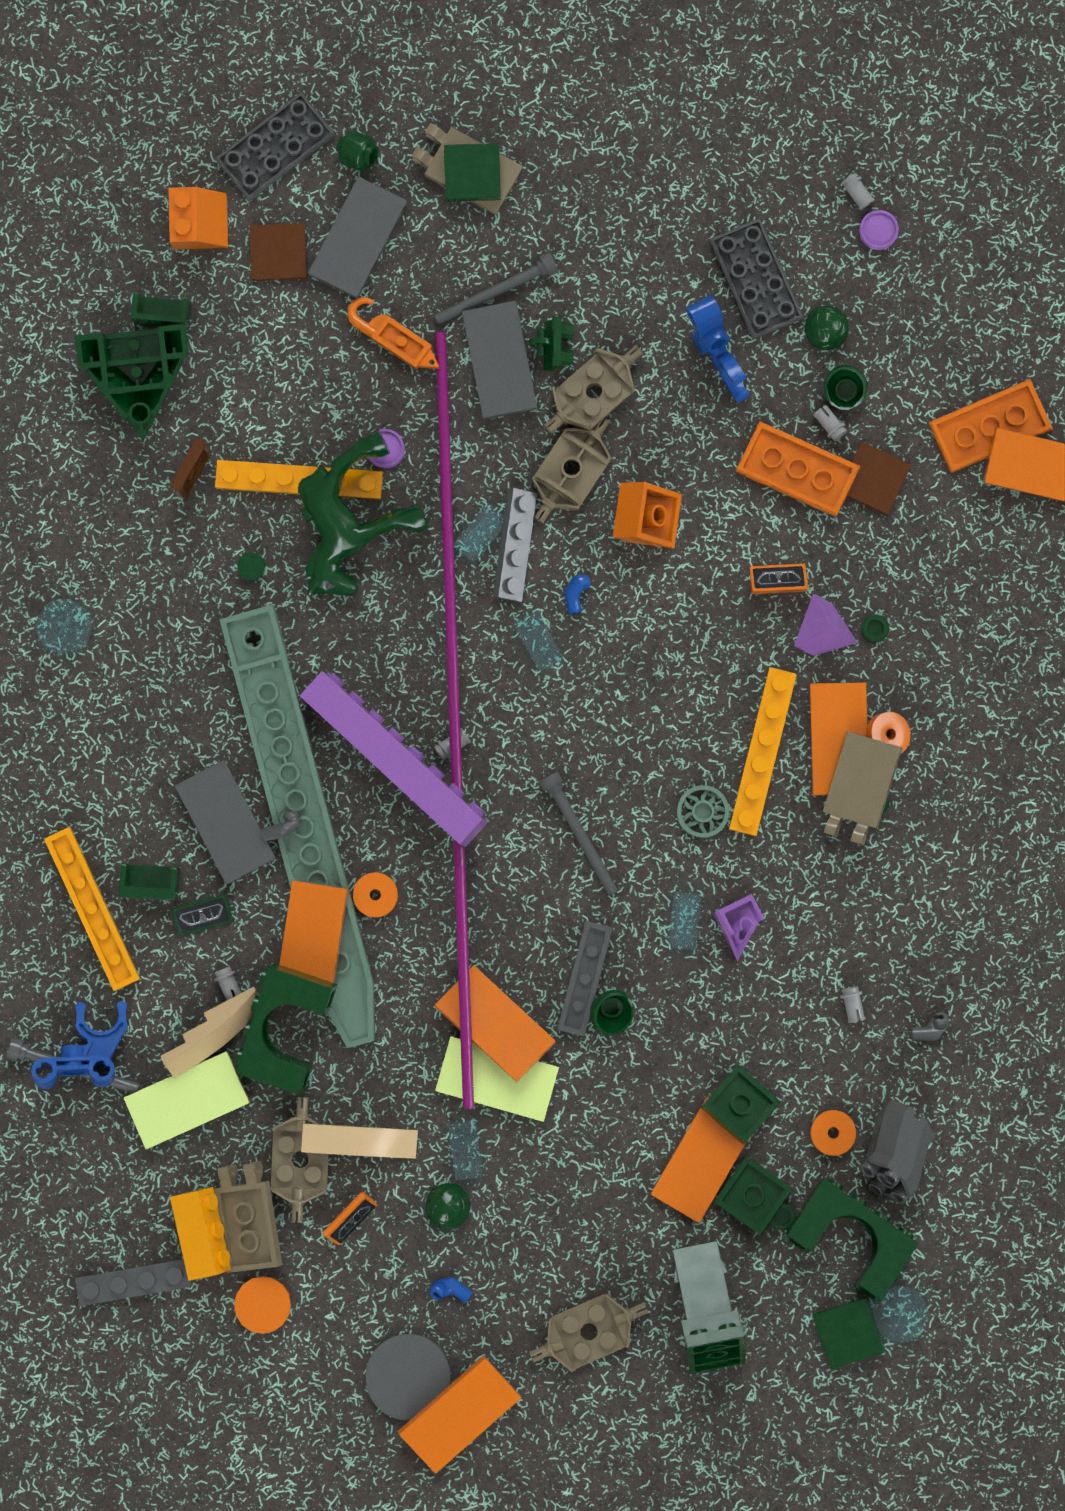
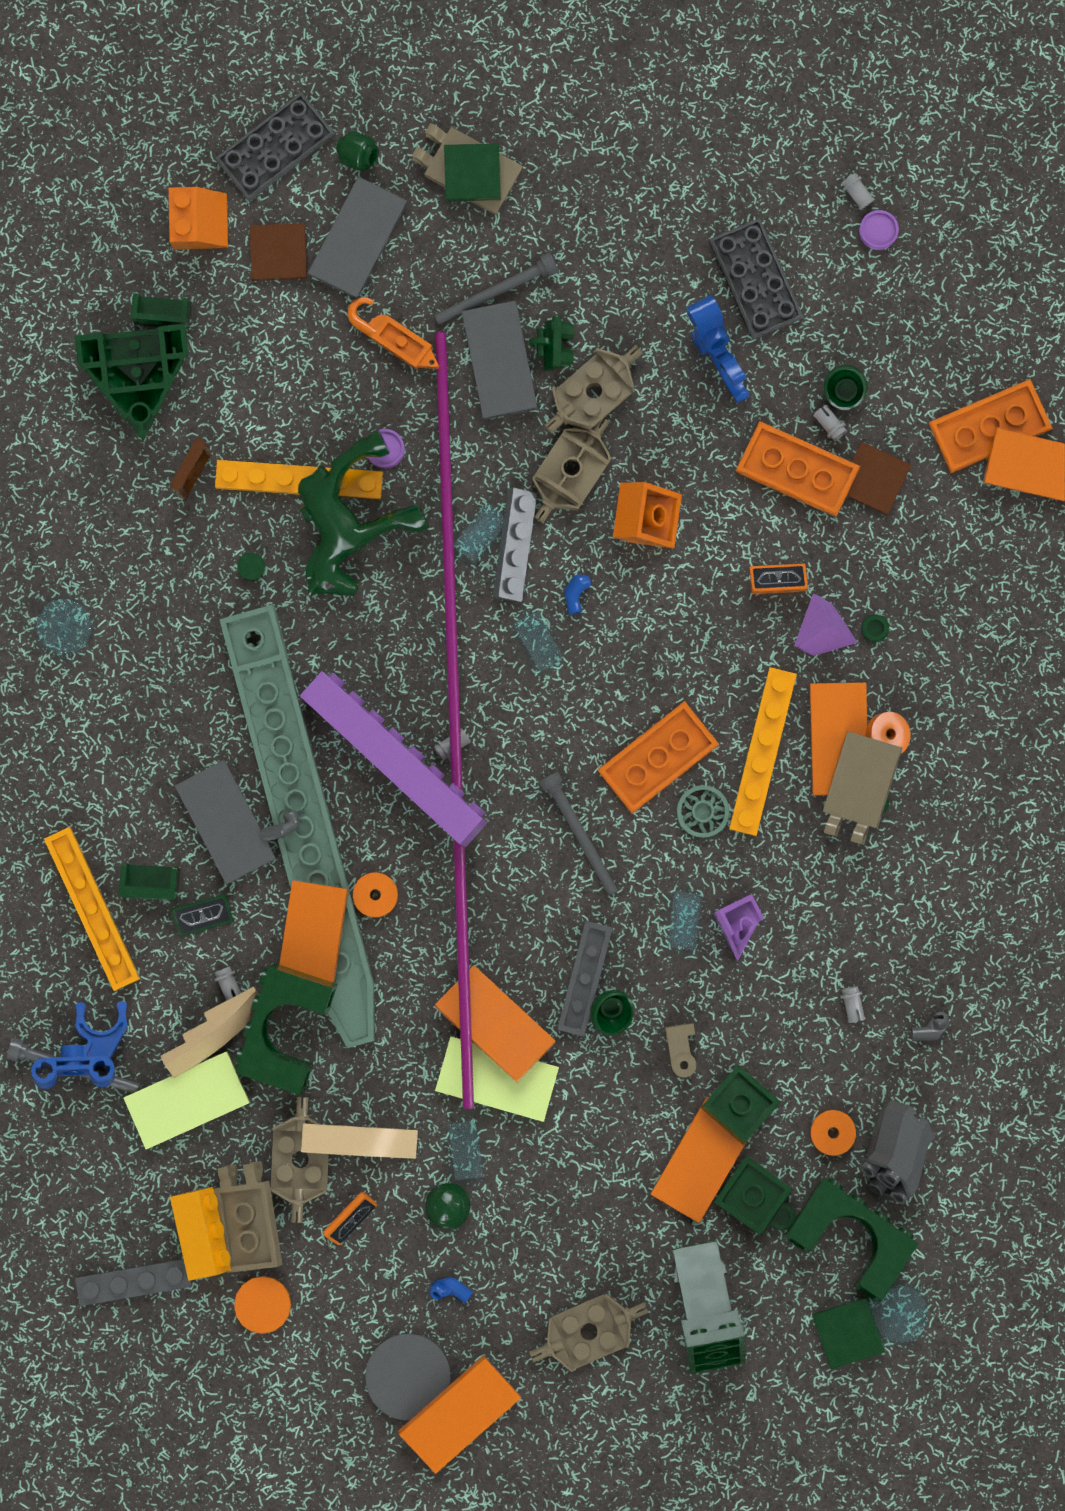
dark green piece [804,306,849,350] -> none
none -> orange tile [597,701,719,814]
none -> dark tan leg [665,1023,696,1077]

